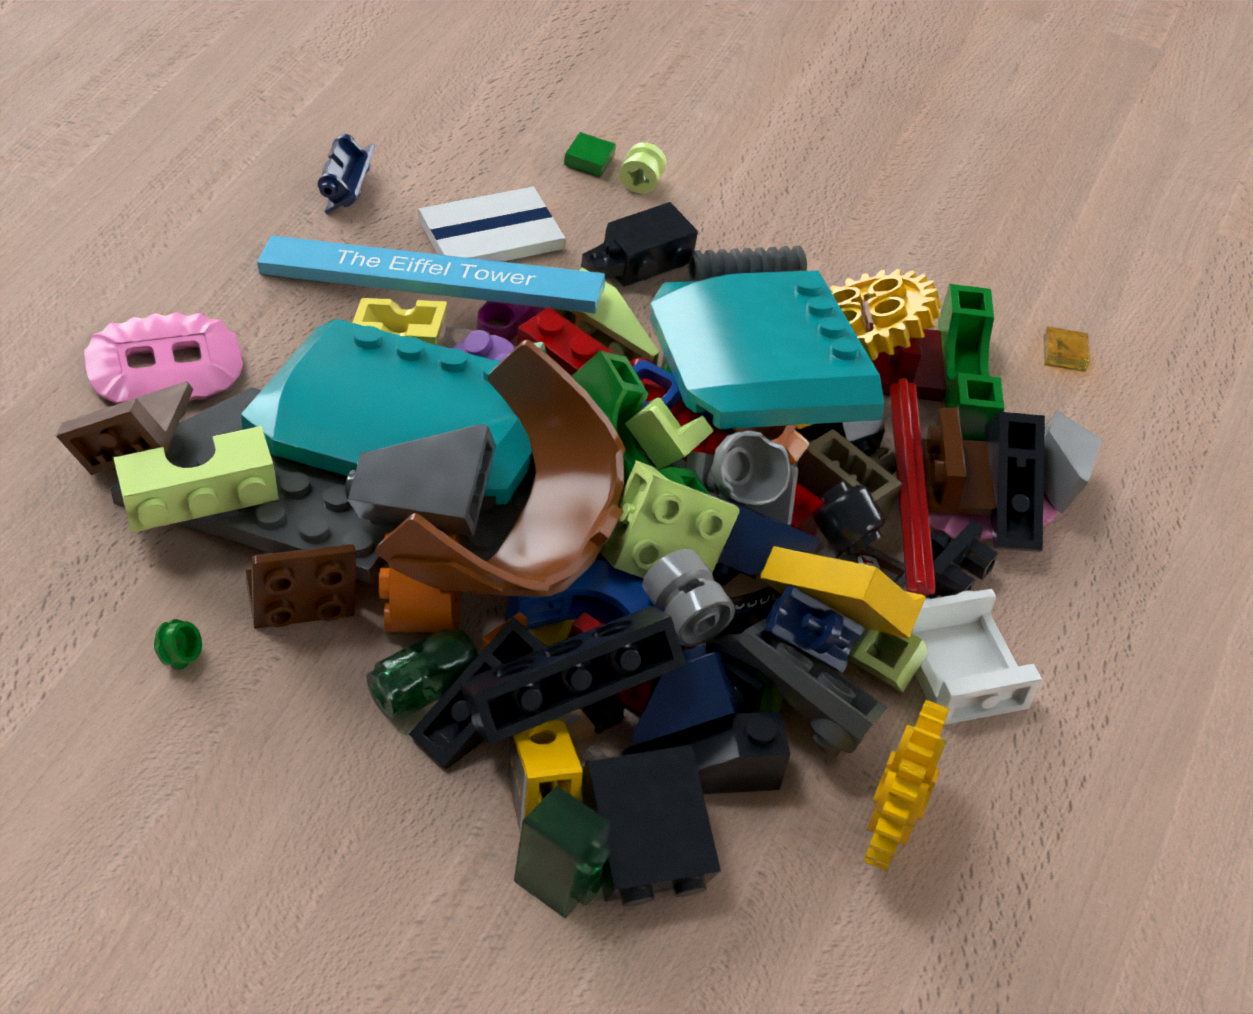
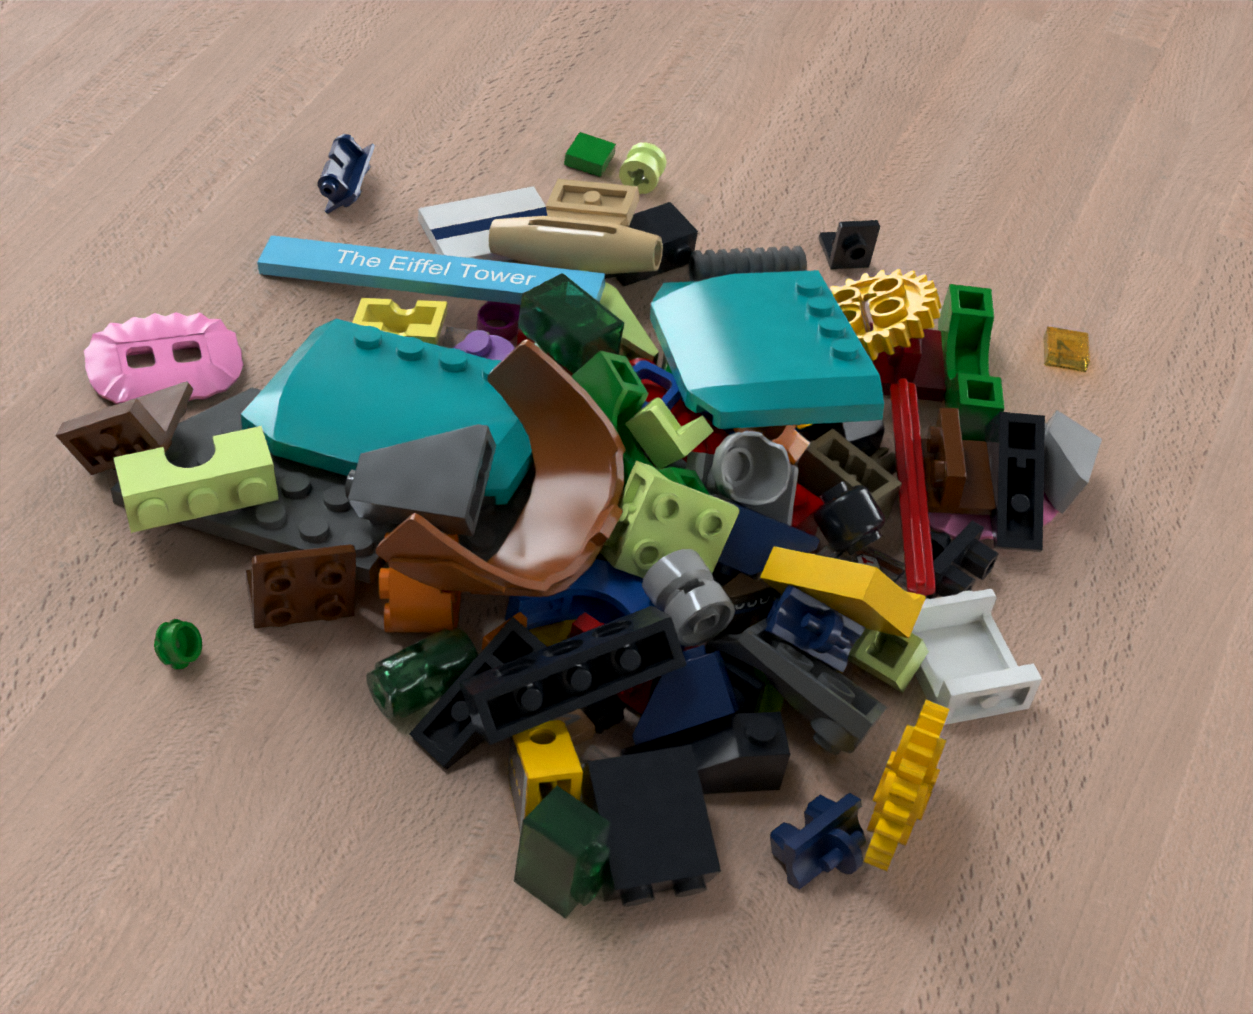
none -> tan plate [488,179,663,274]
none -> clear green brick [518,273,624,374]
none -> dark blue hips [770,792,866,890]
none -> black bracket [818,220,880,269]

